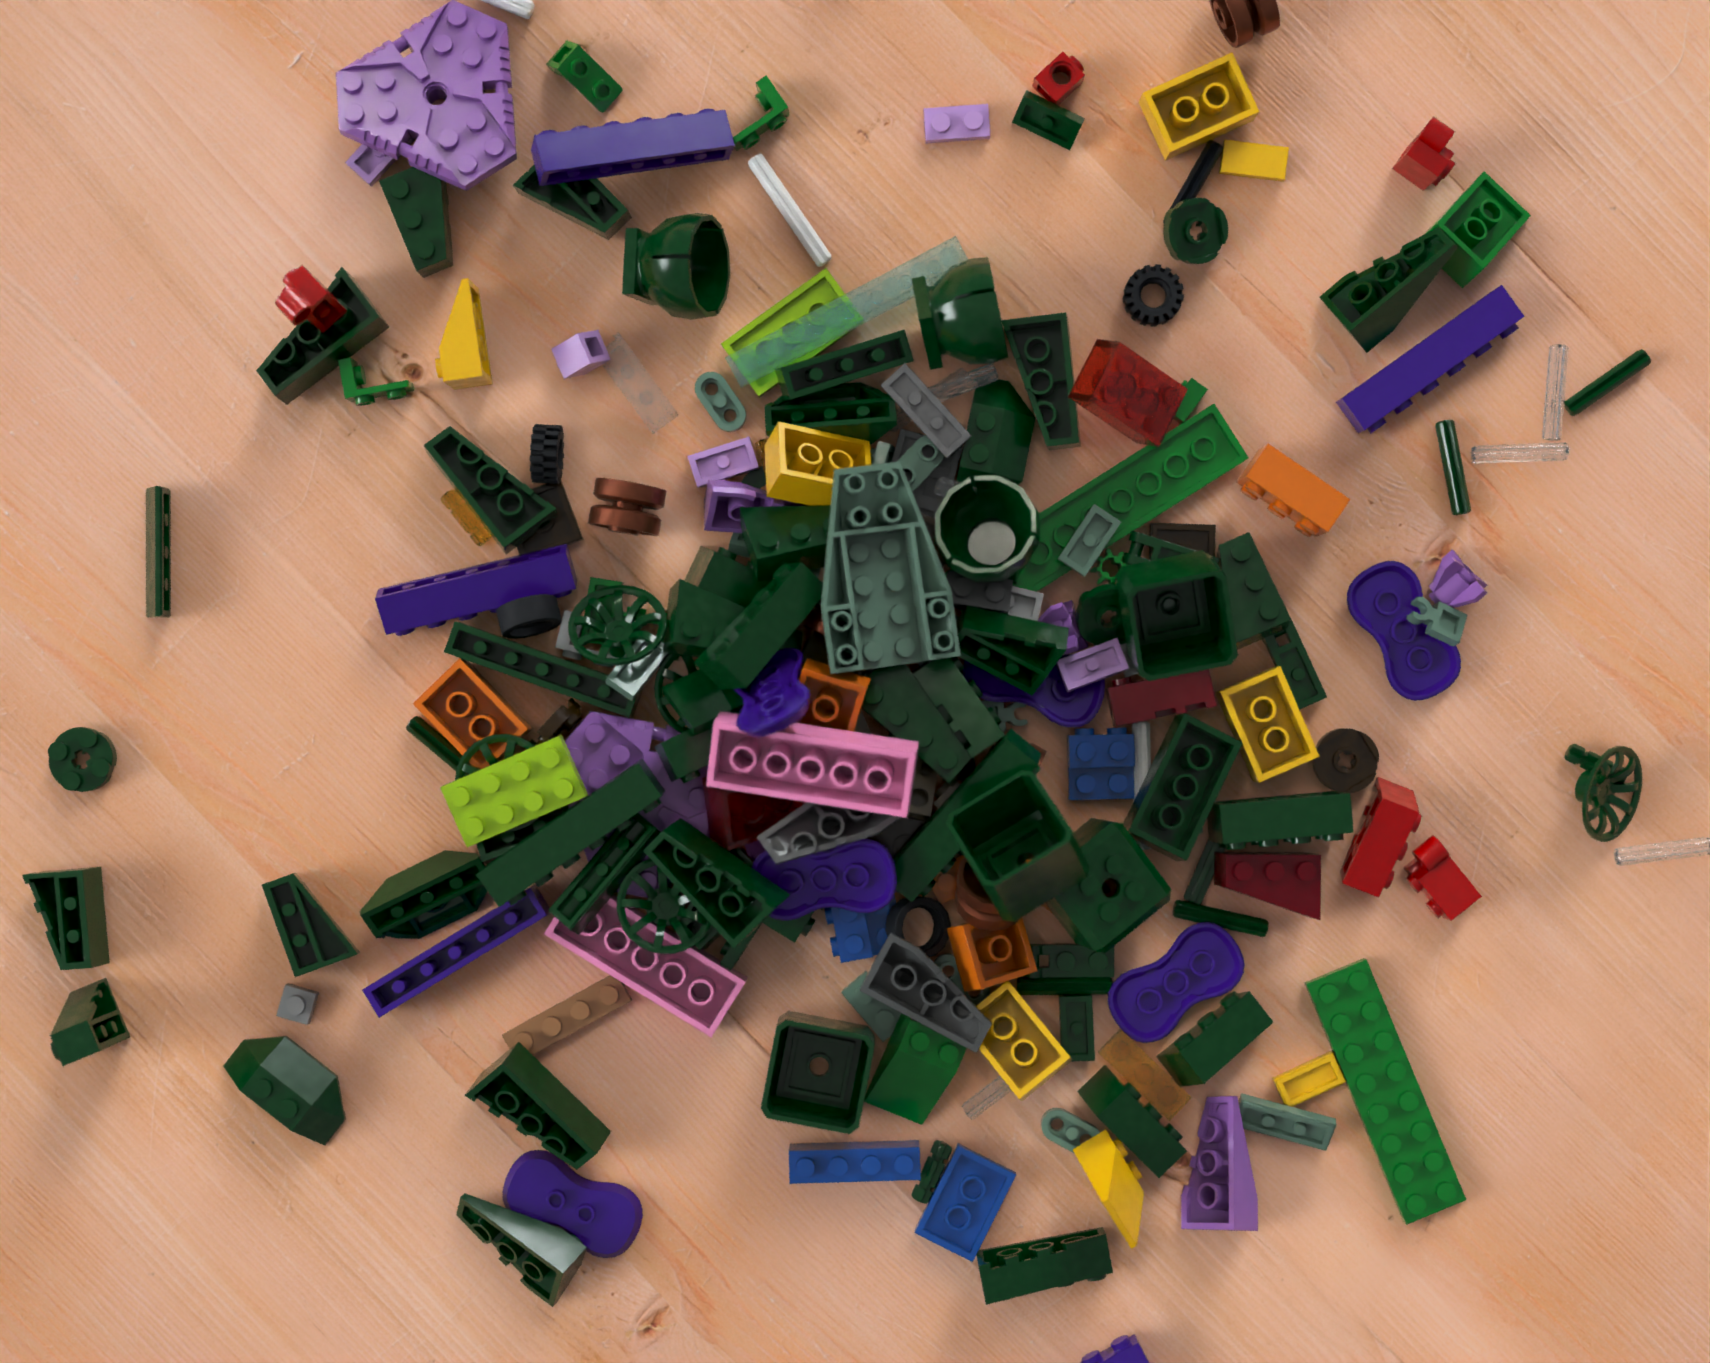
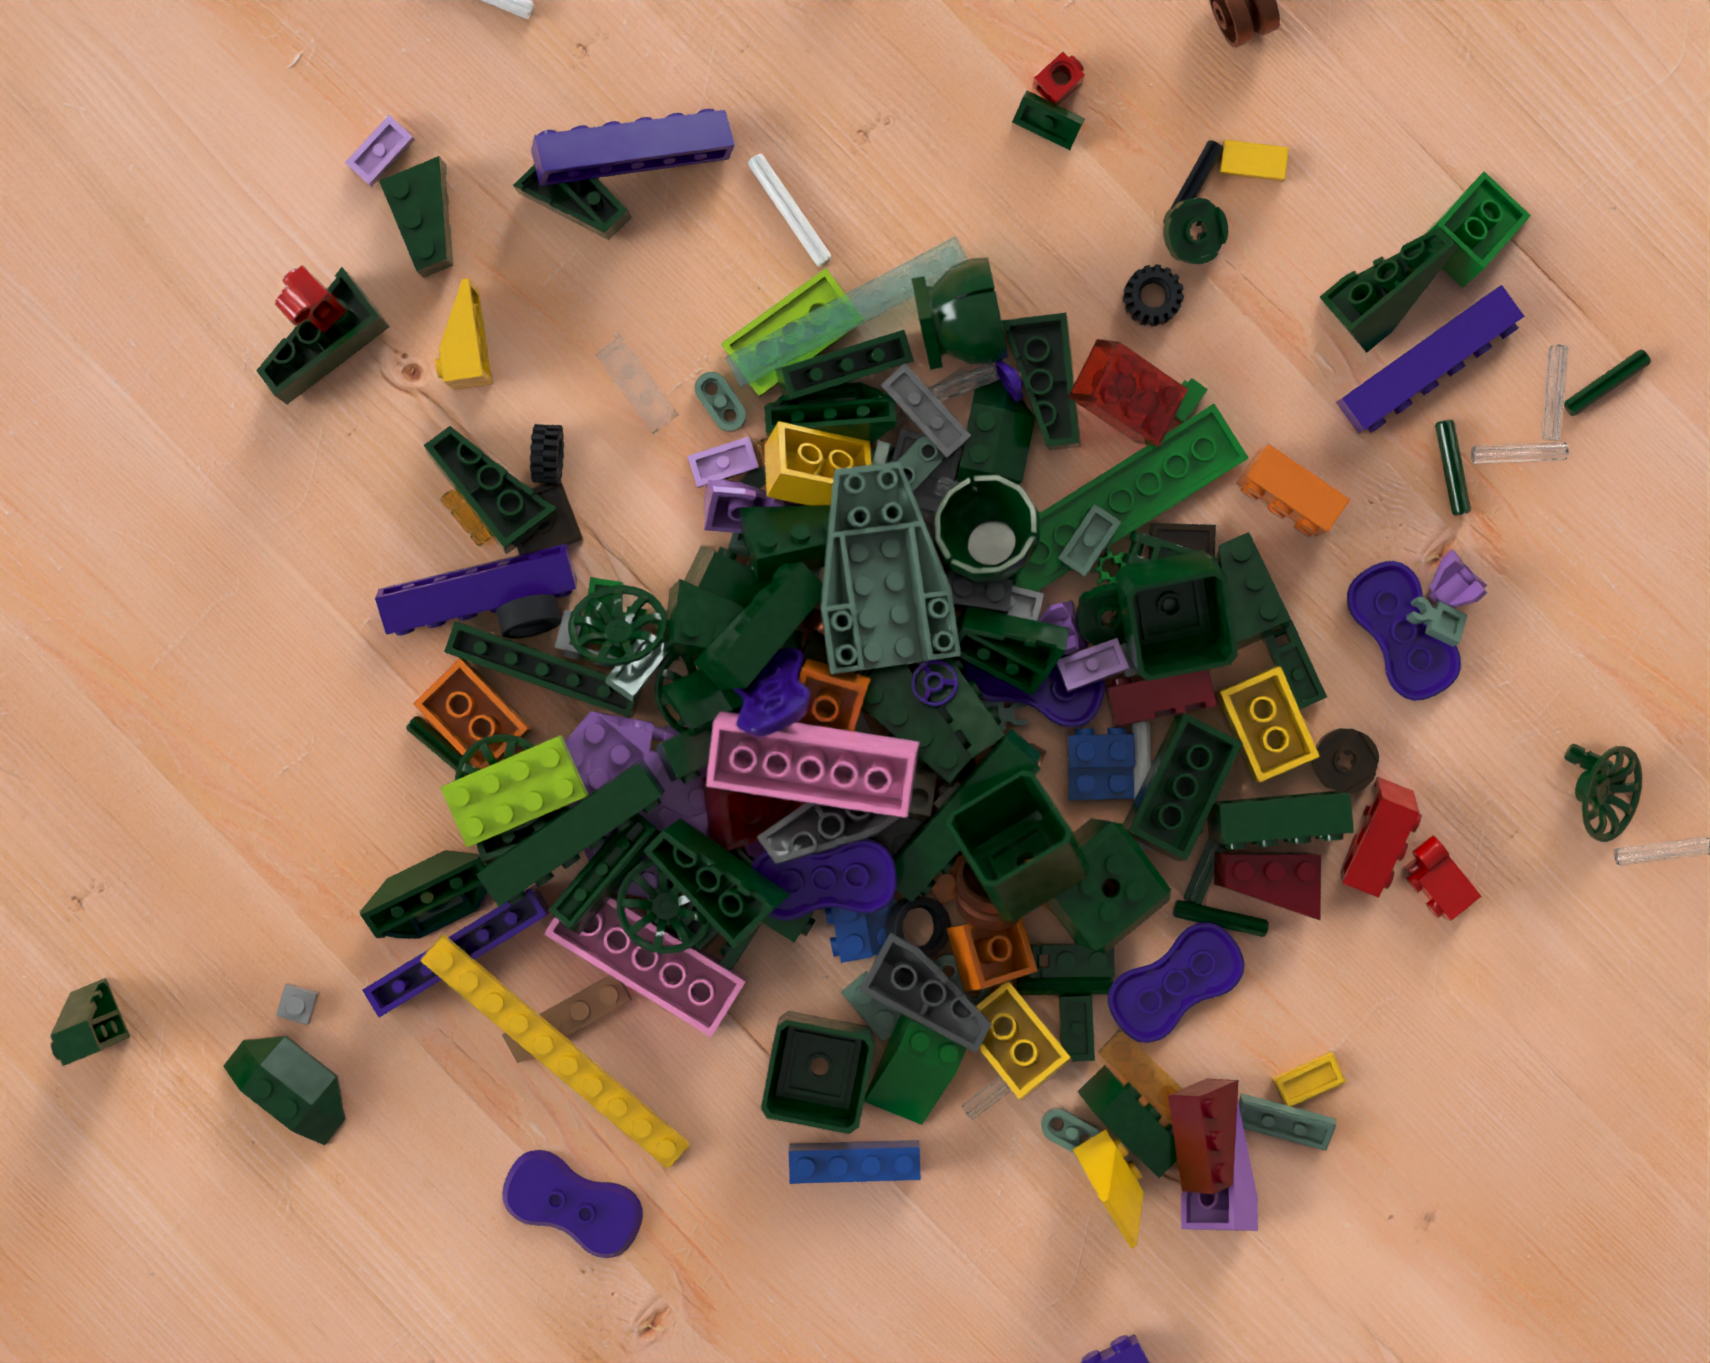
dark green wedge [22,867,110,970] -> none
dark green plate [48,727,117,792] -> none
dark green slope [146,486,171,618] -> none
dark green wedge [262,873,360,977] -> none
medium lavender plate [336,0,517,191] -> none
green bracket [338,358,414,406] -> none
dark green wedge [456,1193,587,1307] -> none
dark green wedge [464,1042,611,1170] -> none
dark brown plate [530,698,582,746] -> none
green bracket [546,40,622,112] -> none
lavender brick [551,330,611,379] -> none
copper wheel [588,478,667,536] -> none
dark green plate [622,213,730,320] -> none
green bracket [733,75,789,151] -> none
dark green axle [912,1140,952,1204] -> none
blue plate [914,1143,1016,1262] -> none
lavender plate [923,104,990,143] -> none
dark green wedge [977,1227,1113,1305] -> none
yellow brick [1138,52,1259,161] -> none
dark green wedge [1156,991,1273,1087] -> none
green plate [1305,958,1466,1225] -> none
red hinge [1392,116,1455,191] -> none
none -> yellow plate [420,934,689,1169]
none -> dark purple piece [911,660,958,707]
none -> dark purple piece [994,360,1023,402]
none -> dark red wedge [1168,1078,1239,1194]

